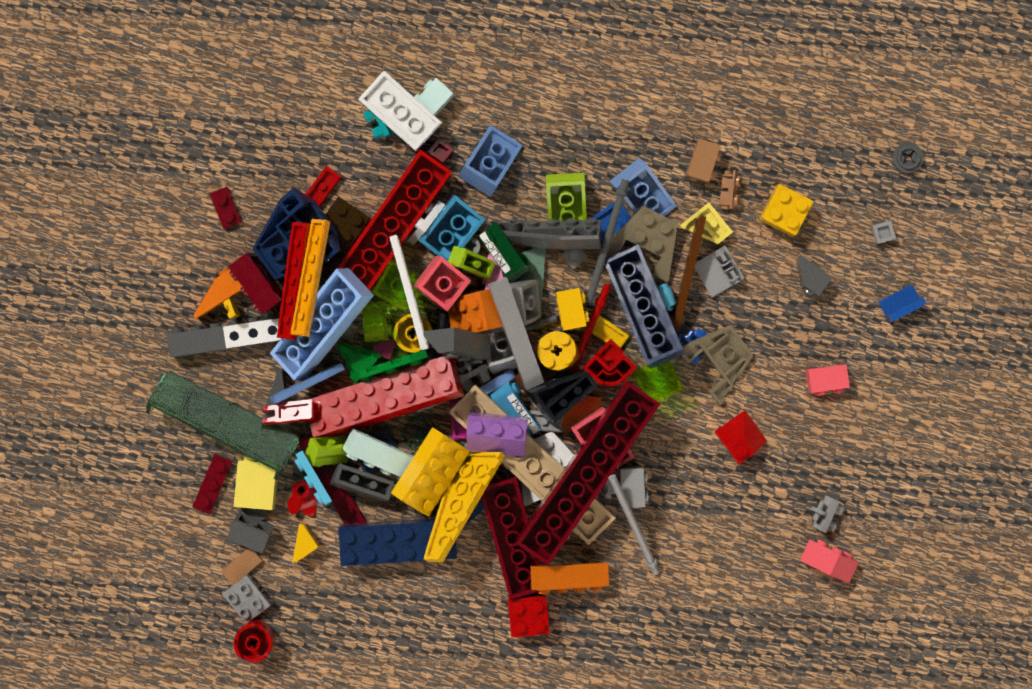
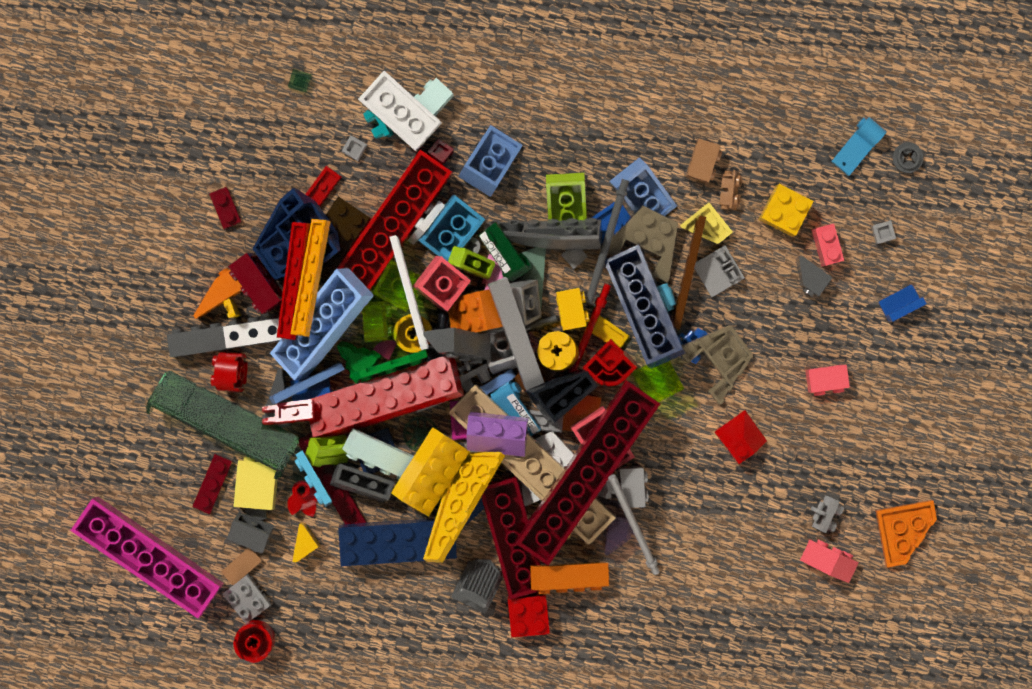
none -> dark pink brick [70,497,224,618]
none -> red brick [211,352,248,392]
none -> clear green tile [288,69,312,94]
none -> blue panel [290,375,332,401]
none -> light grey tile [341,135,367,161]
none -> dark grey piece [451,559,503,614]
none -> clear purple slope [604,516,634,555]
none -> coral brick [812,223,844,267]
none -> dark azure door [831,117,887,176]
none -> orange plate [875,500,937,568]

